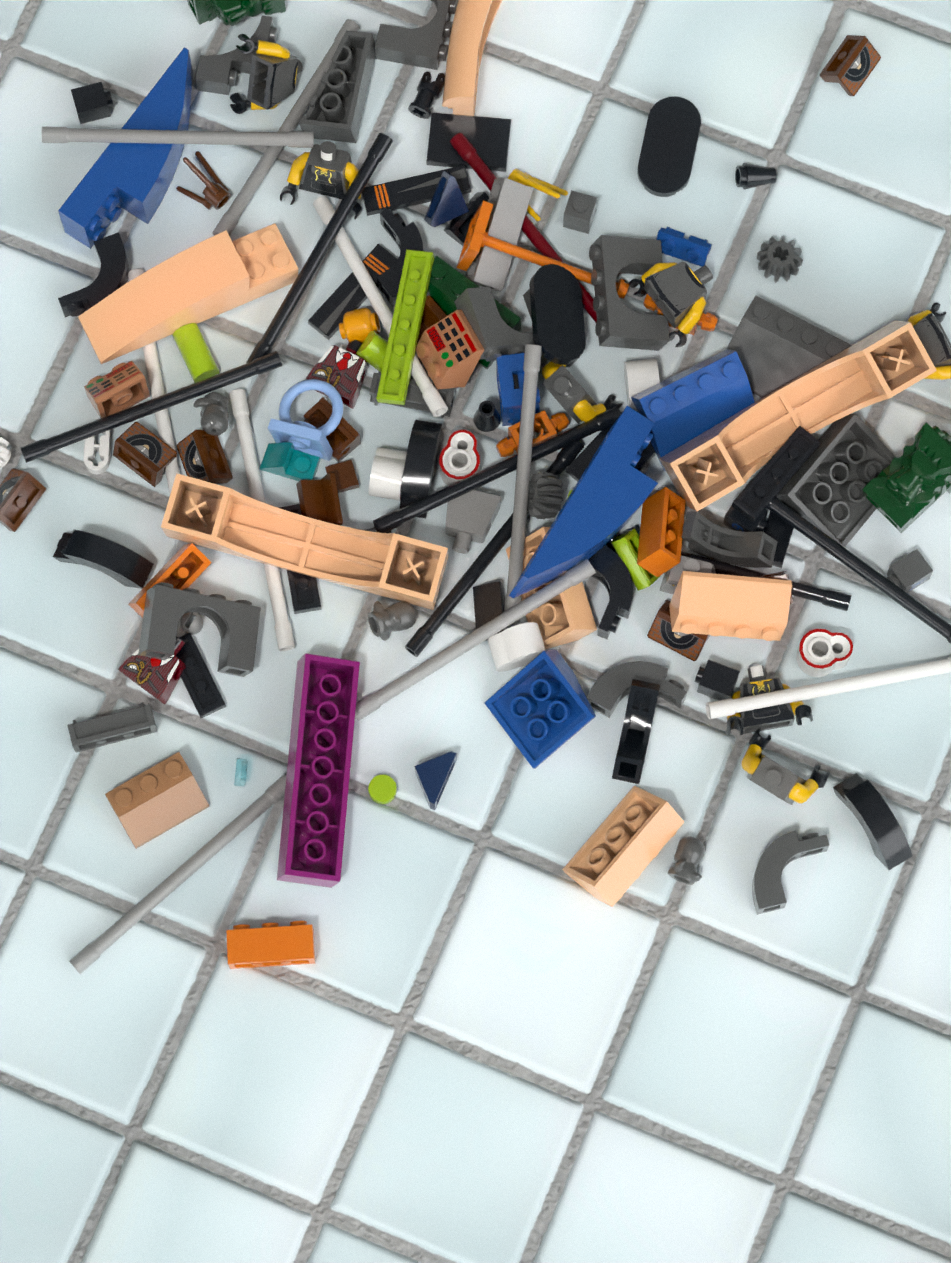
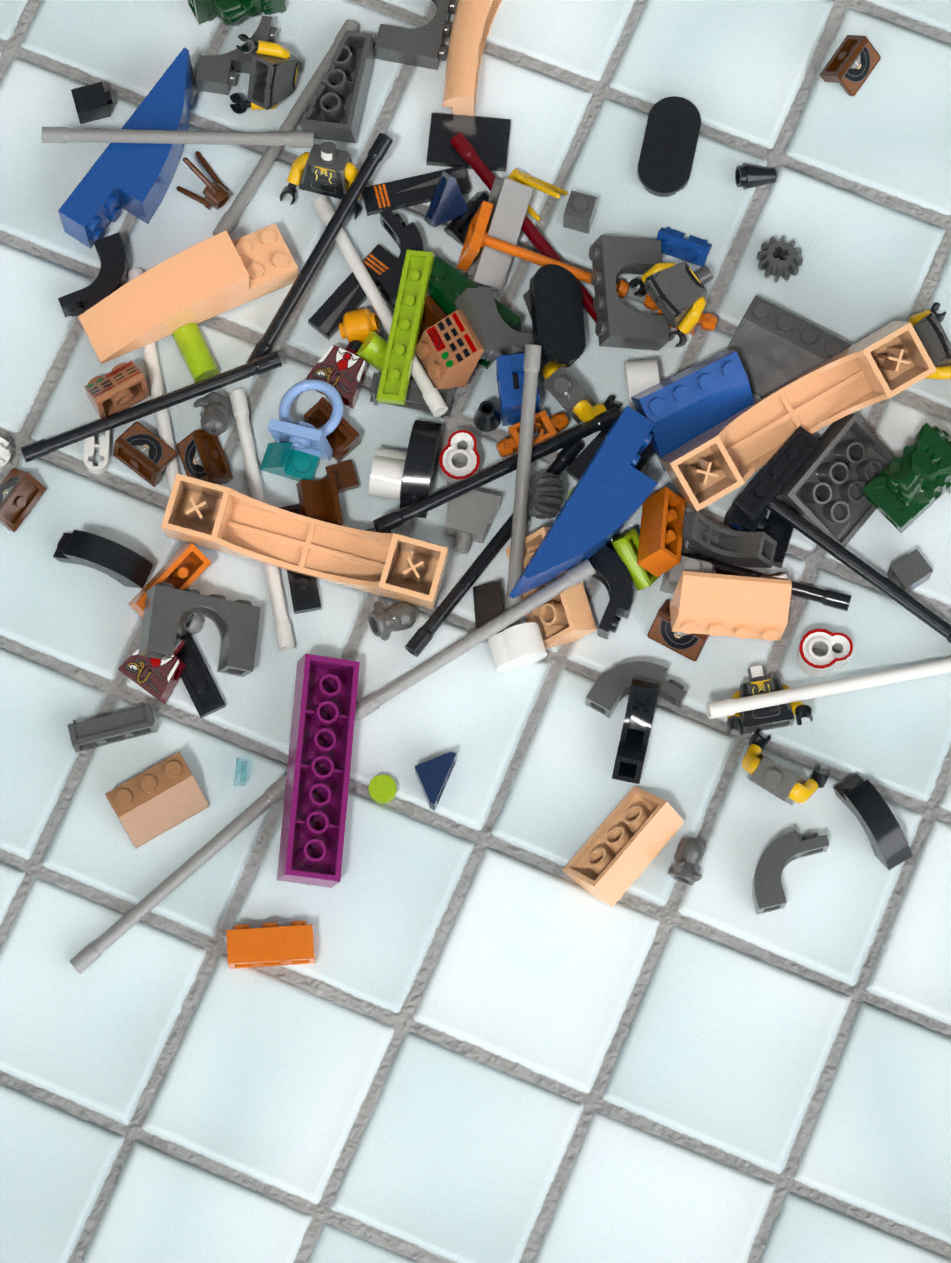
black piece [408,72,445,119] -> none
blue slope [485,649,596,769] -> none
black brick [694,660,740,700] -> none

